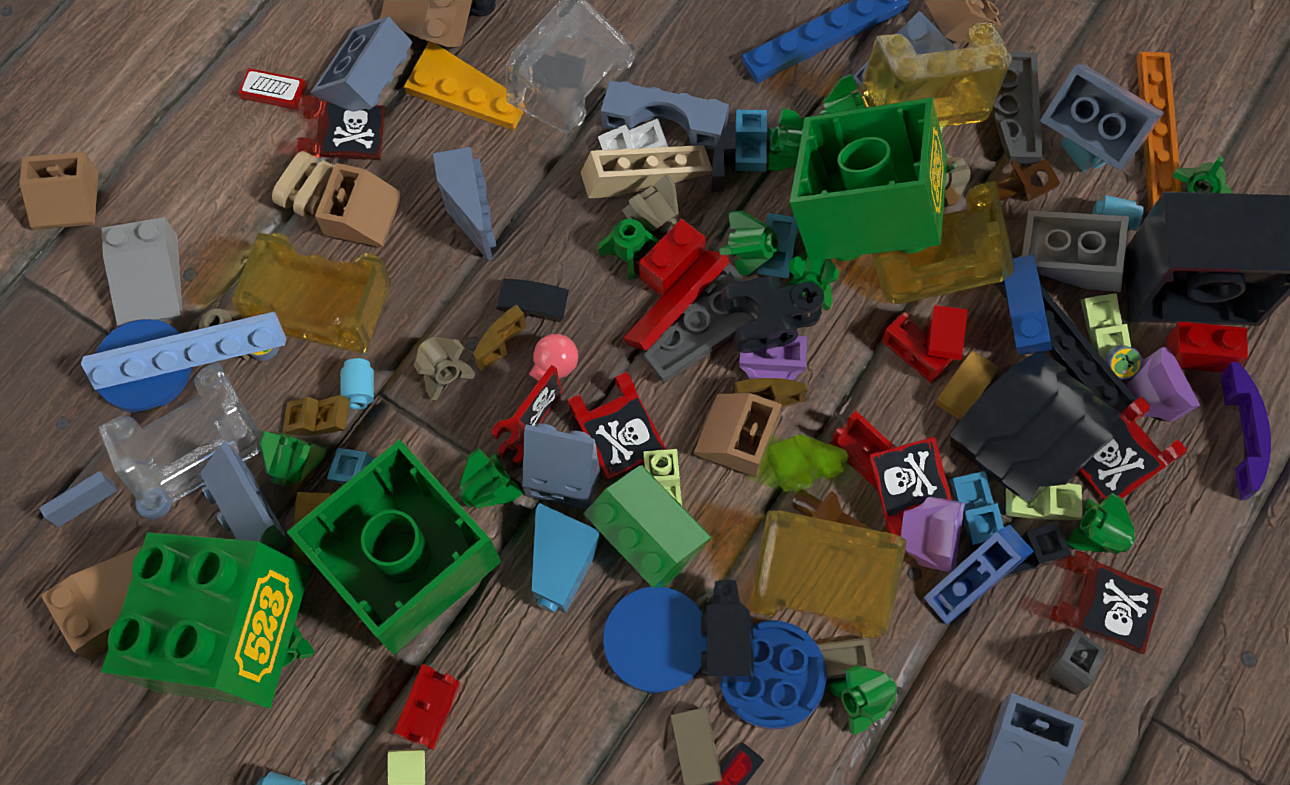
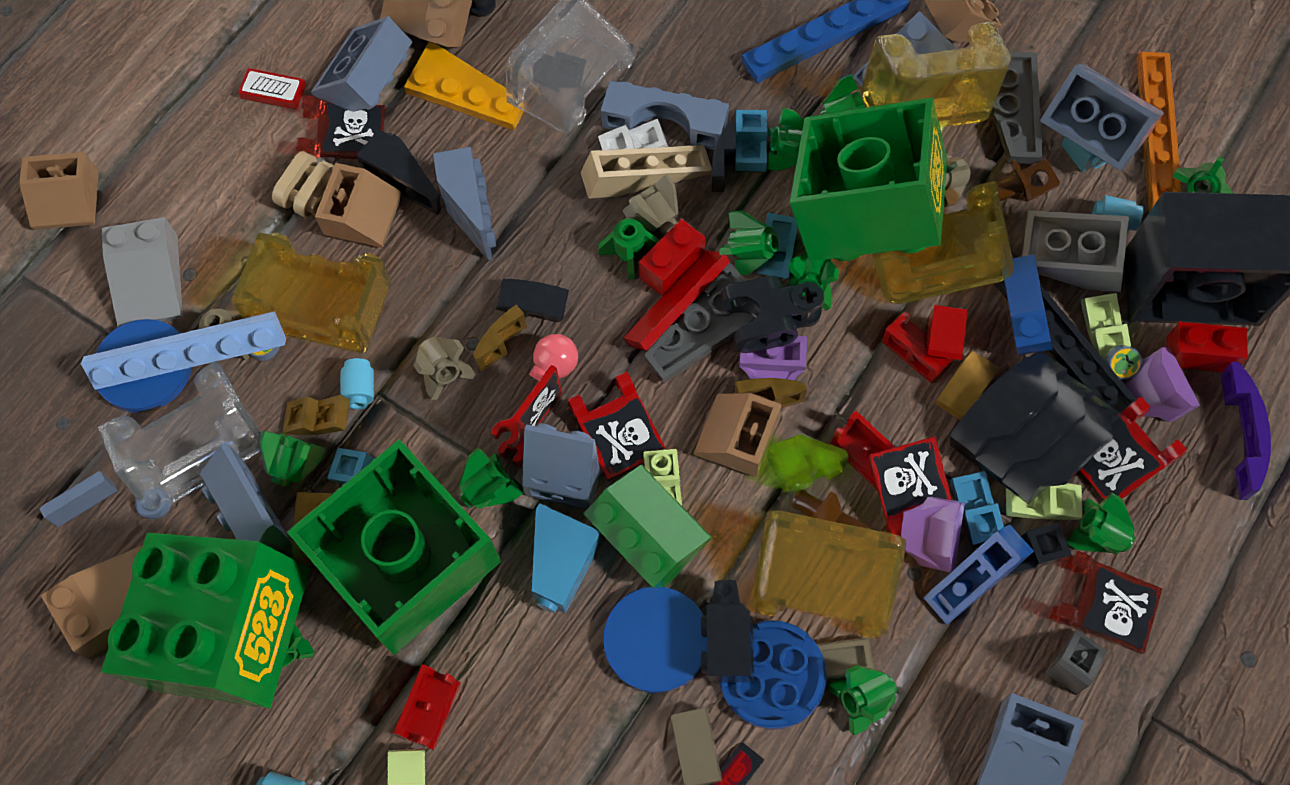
none -> black slope [357,128,441,215]

